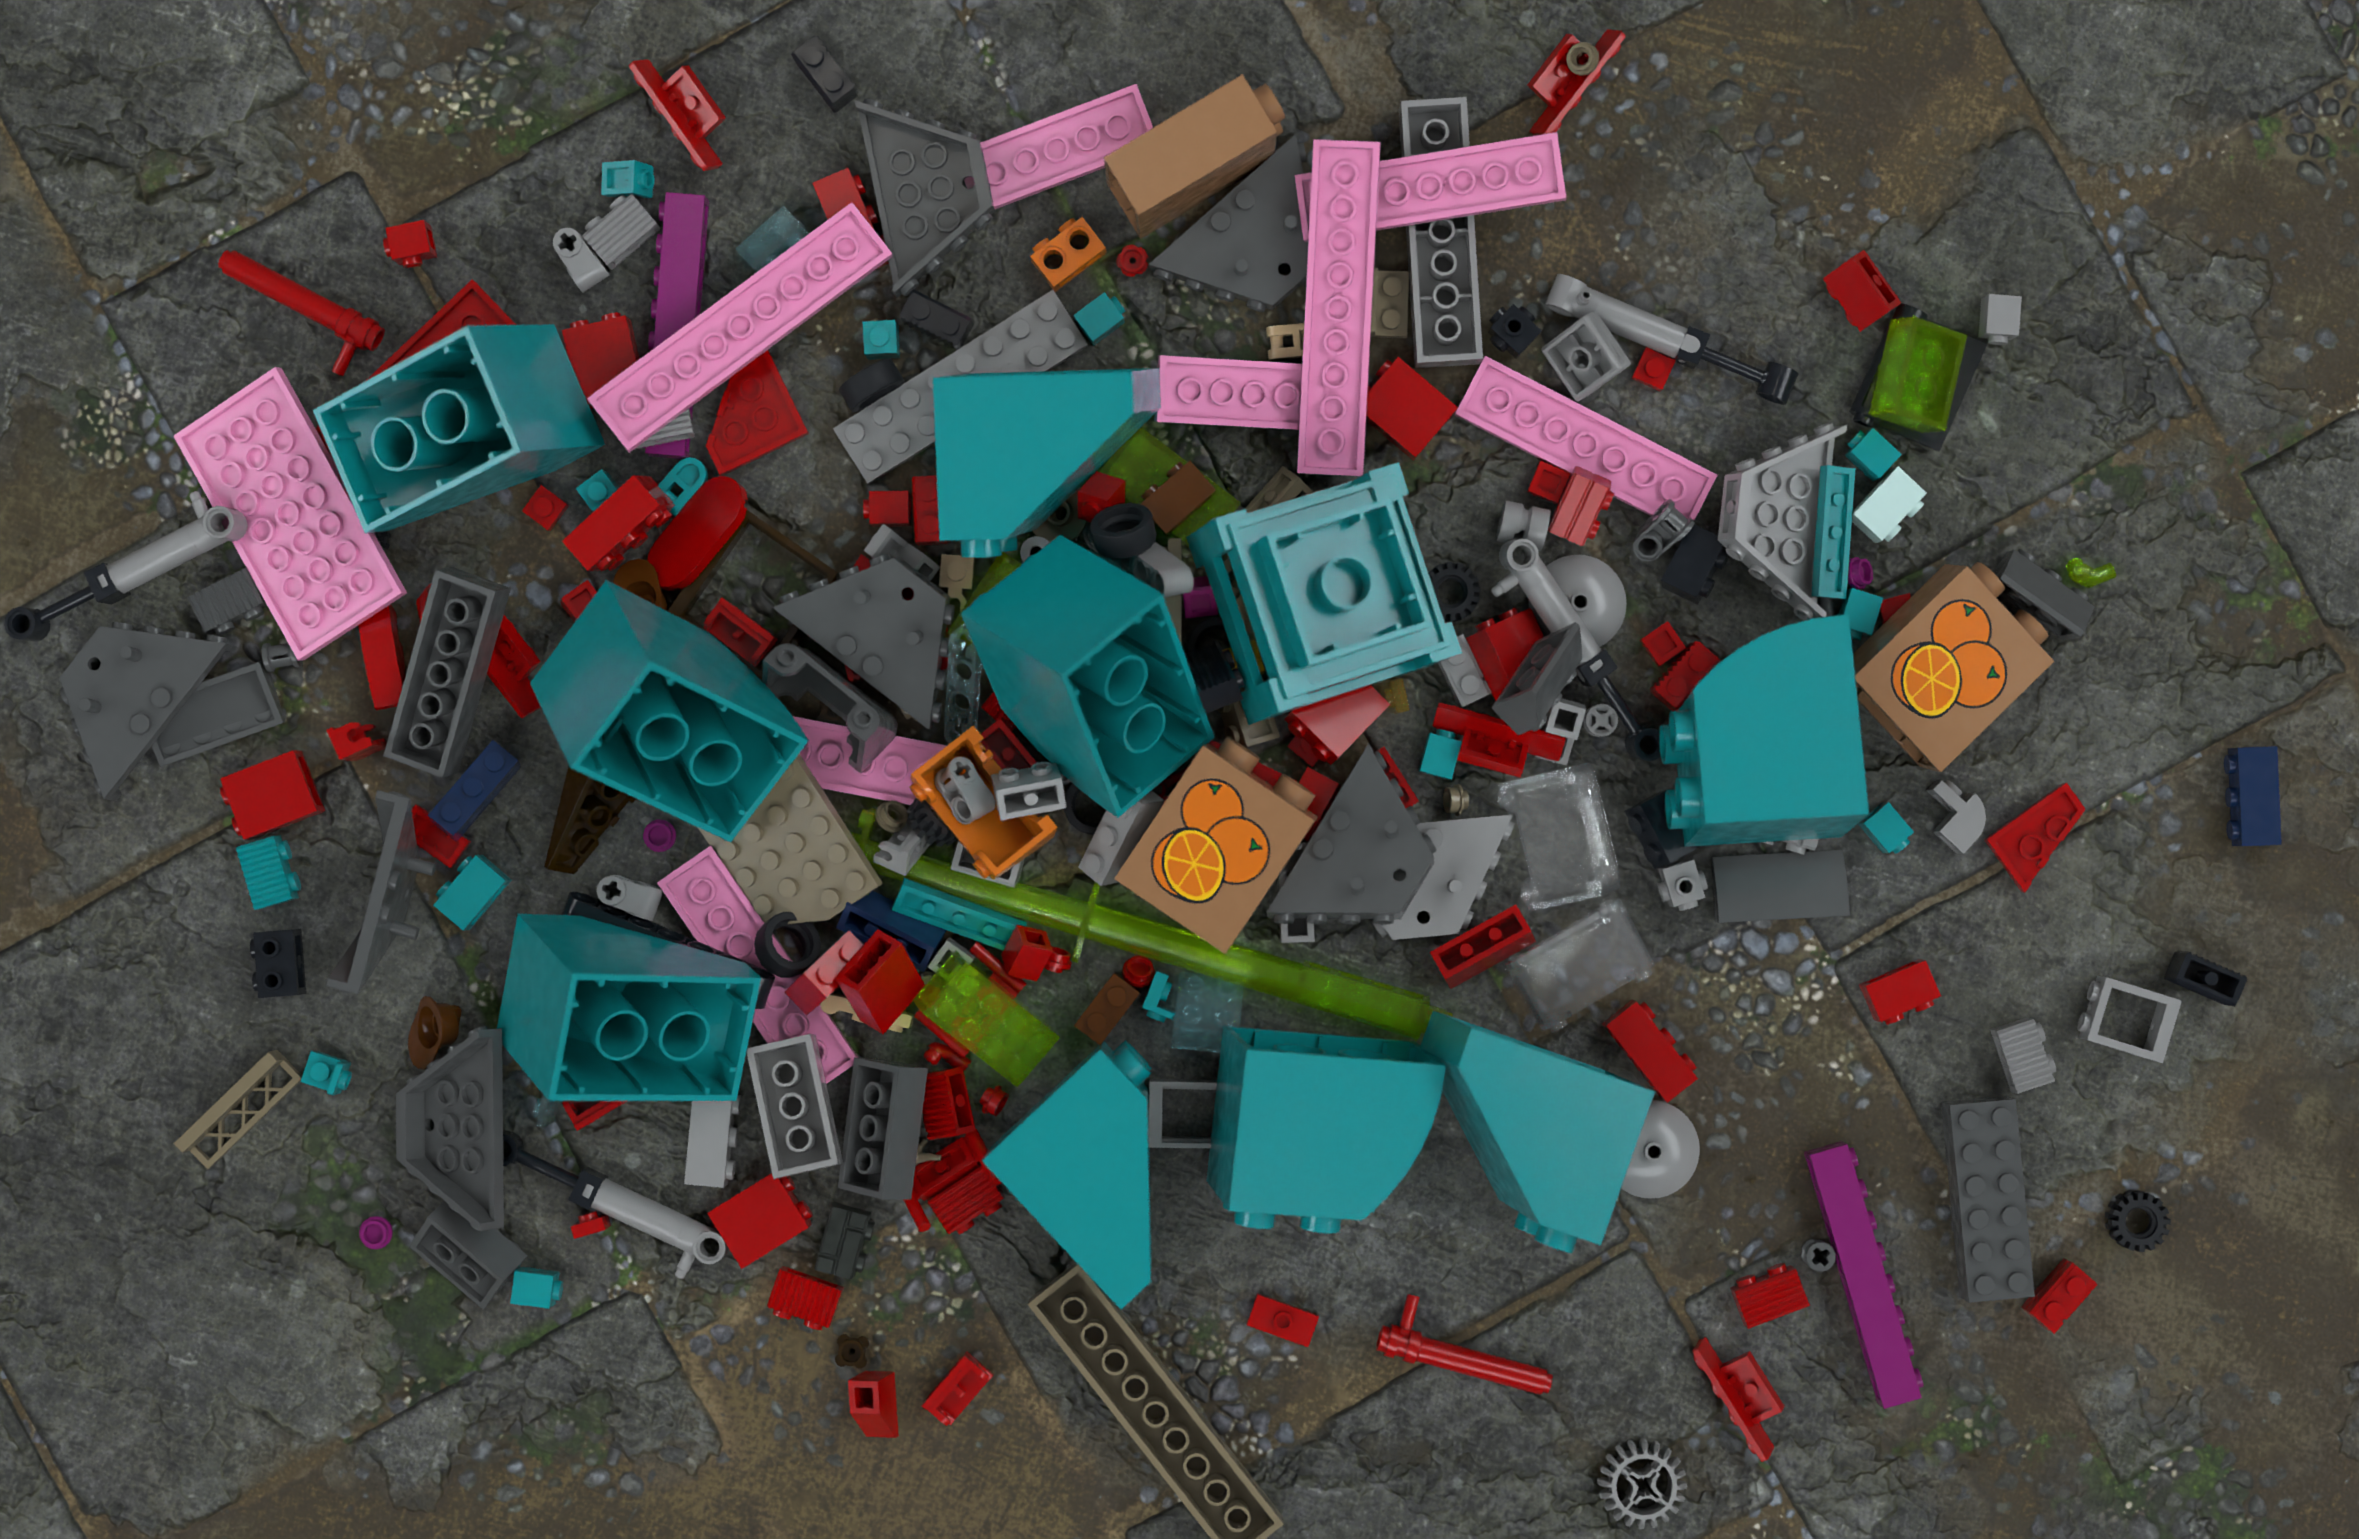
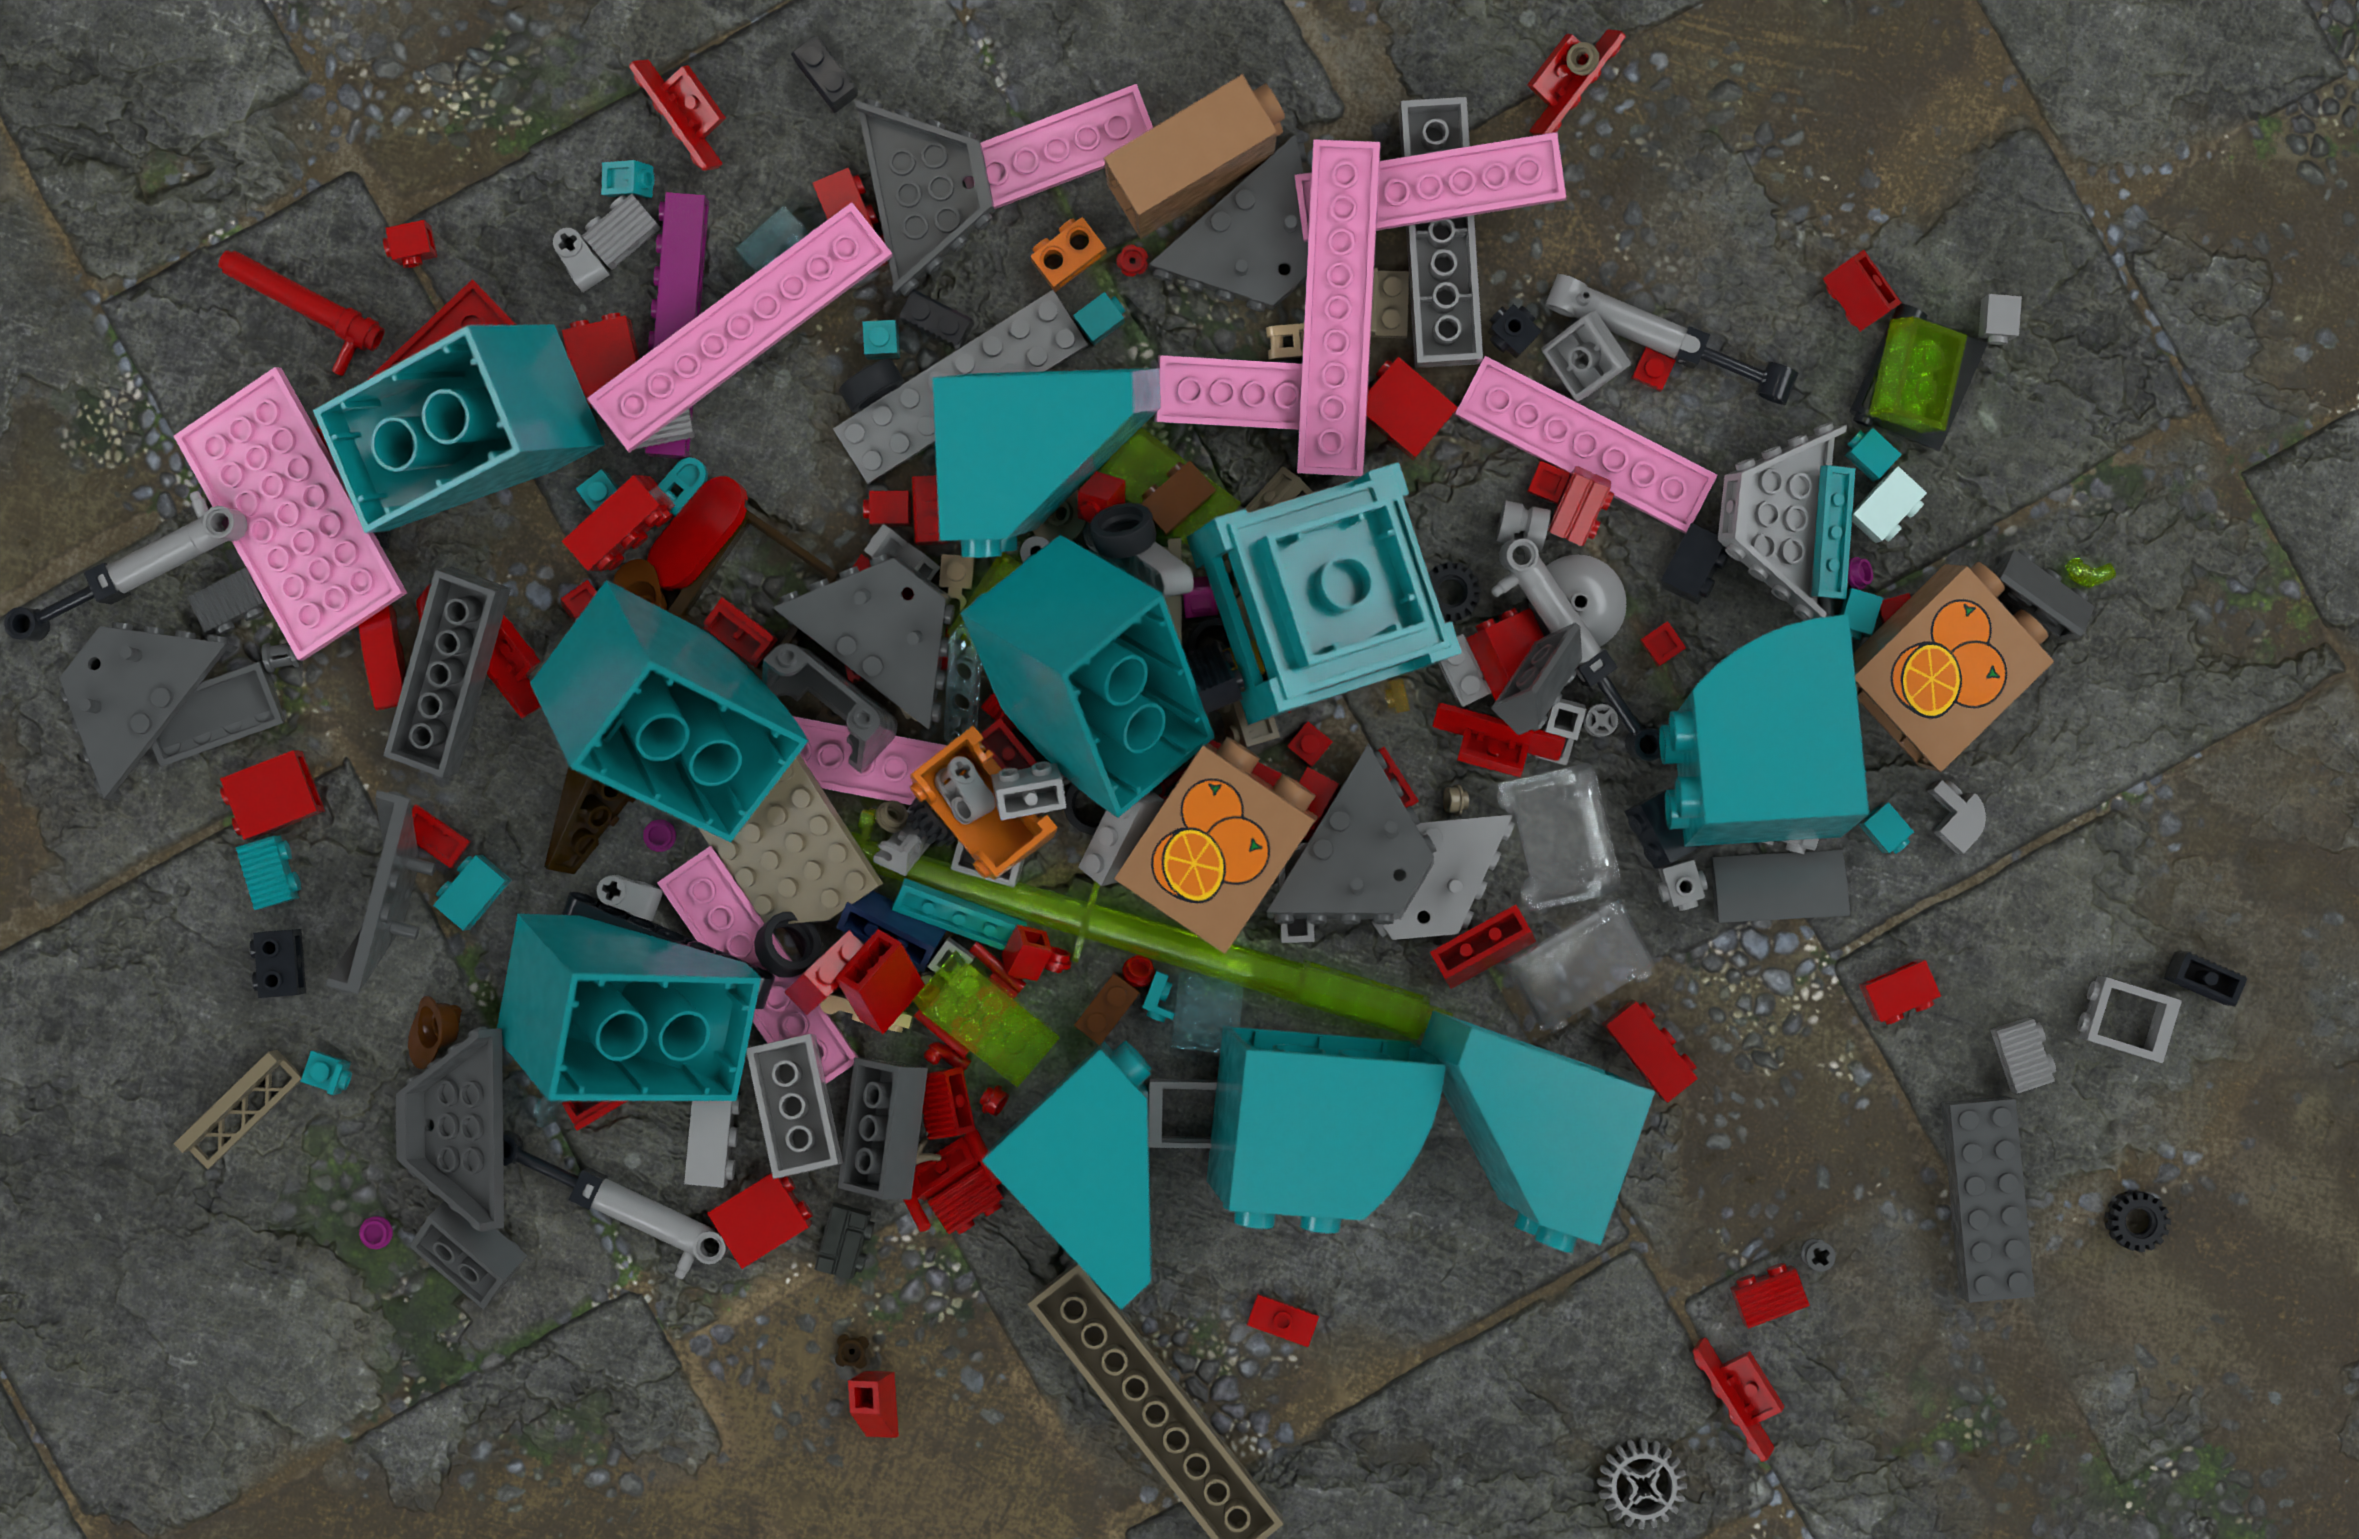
red hinge [326,722,387,761] -> none
dark blue brick [428,740,521,842] -> none
teal brick [510,1267,563,1309] -> none
red plate [522,485,569,531] -> none
red plate [570,1211,611,1239] -> none
red plate [706,350,809,476] -> none
red brick [767,1266,844,1330] -> none
red hinge [922,1351,994,1426] -> none
red brick [1284,676,1391,765] -> none
red cylinder [1376,1294,1553,1395] -> none
teal brick [1418,729,1462,780] -> none
light grey dish [1621,1100,1700,1198] -> none
dark grey piece [1633,499,1695,562] -> none
red brick [1650,641,1721,711] -> none
magenta brick [1804,1141,1924,1409] -> none
red wing [1984,783,2086,893] -> none
red brick [2021,1258,2098,1334] -> none
dark blue brick [2224,746,2282,846] -> none

